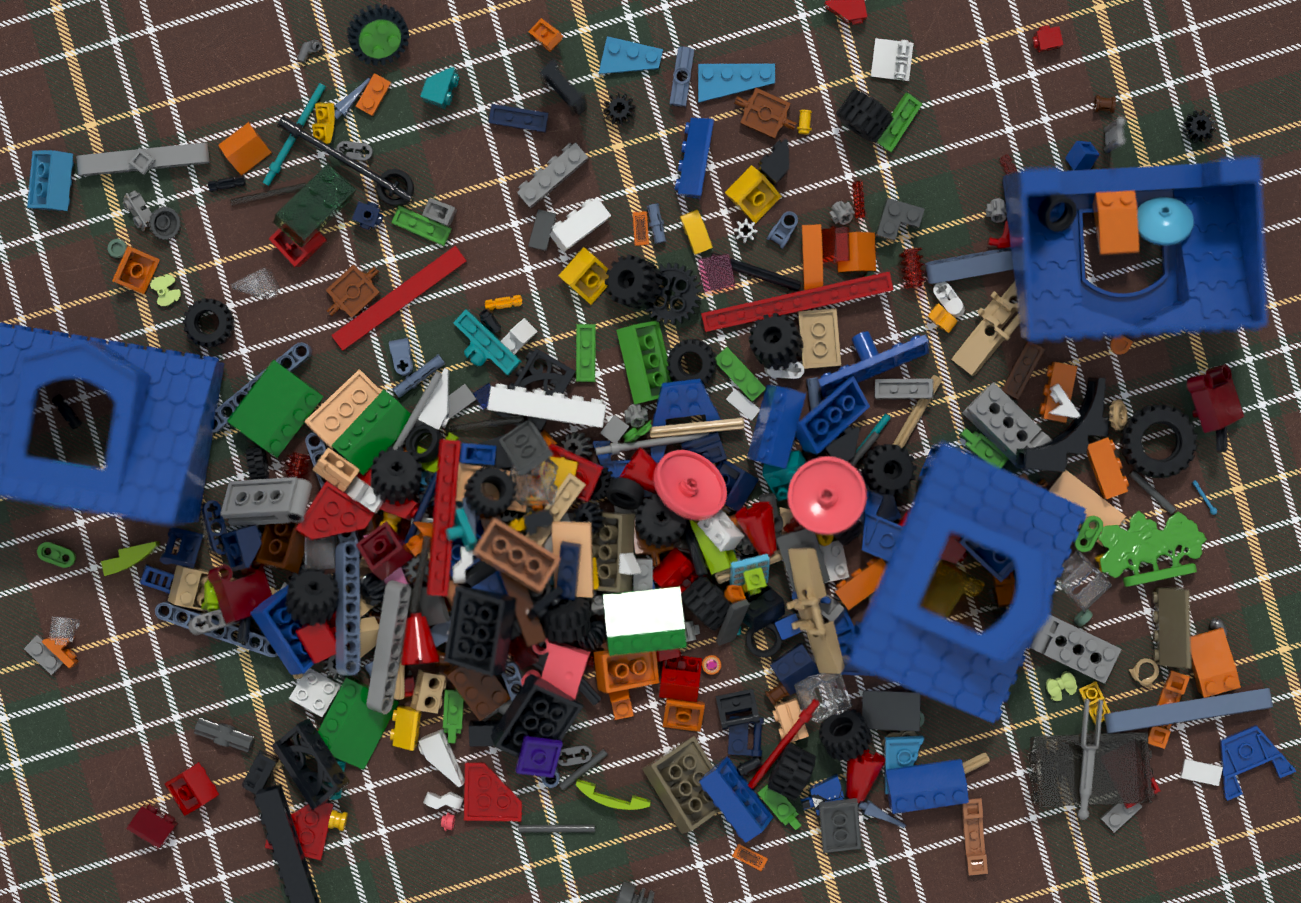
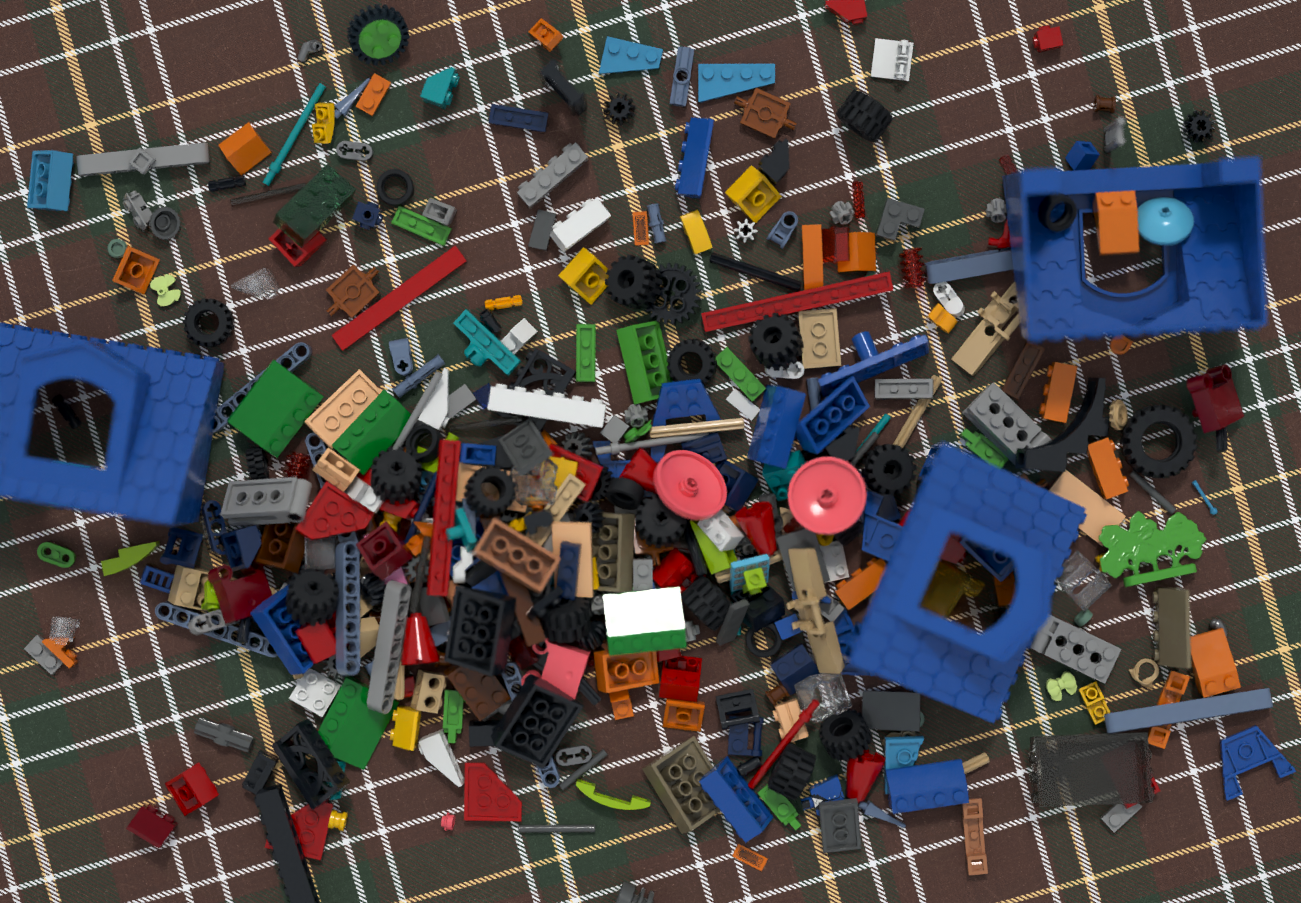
black bar [277,116,413,202] -> none
white piece [423,792,464,809] -> none
dark purple tile [516,736,563,778] -> none
white slope [619,553,641,574] -> none
clear pink piece [698,253,736,292] -> none
tile [702,655,721,675] -> none
orange tile [724,585,746,603] -> none
yellow pin [797,110,812,135] -> none
bright green plate [877,93,922,152] -> none
white slope [1048,384,1080,418] -> none
bright green plate [1074,516,1103,552] -> none
light grey piece [1078,699,1103,820] -> none
white tile [1180,759,1223,786] -> none

